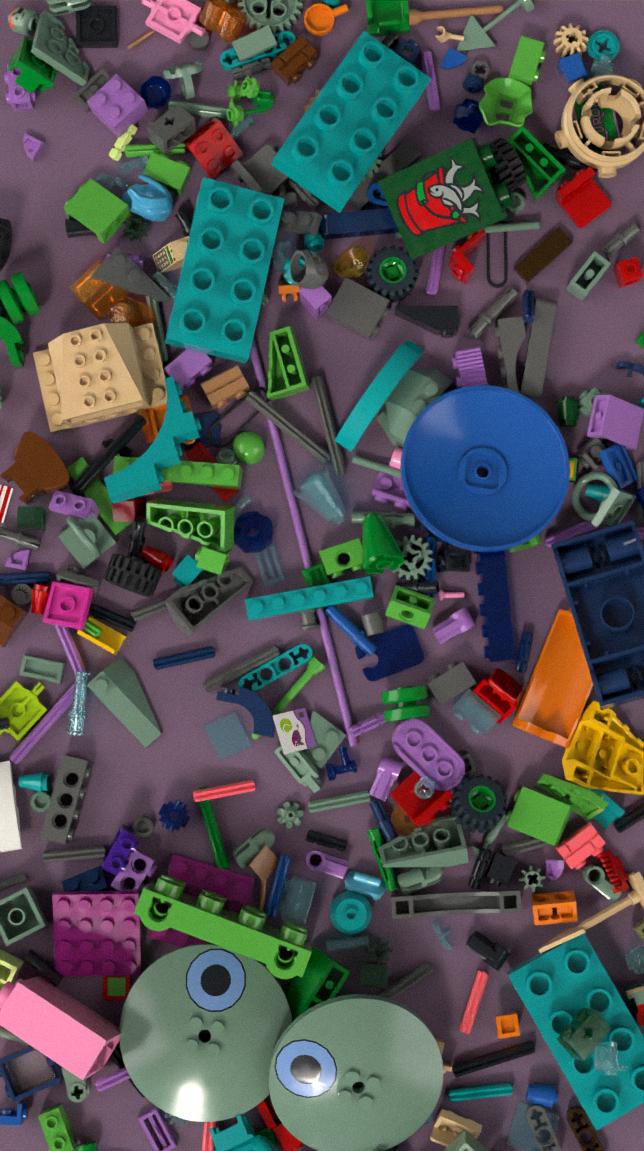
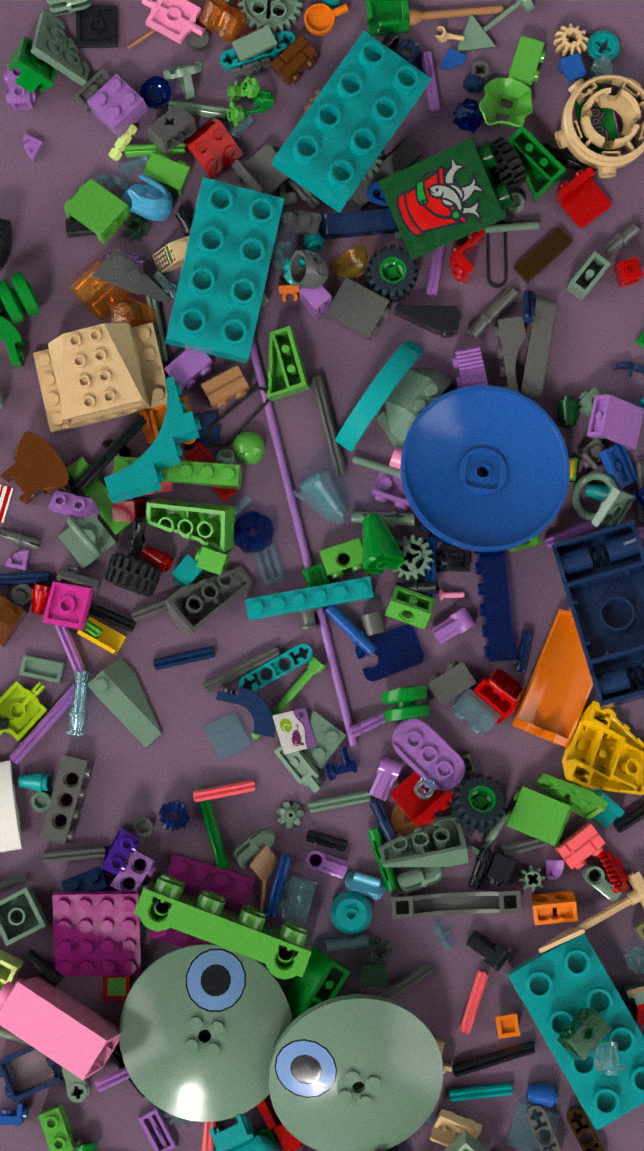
sand green head [8,6,39,36] -> none
clear green panel [17,506,46,531] -> none
dark grey axle [246,391,331,464] -> none

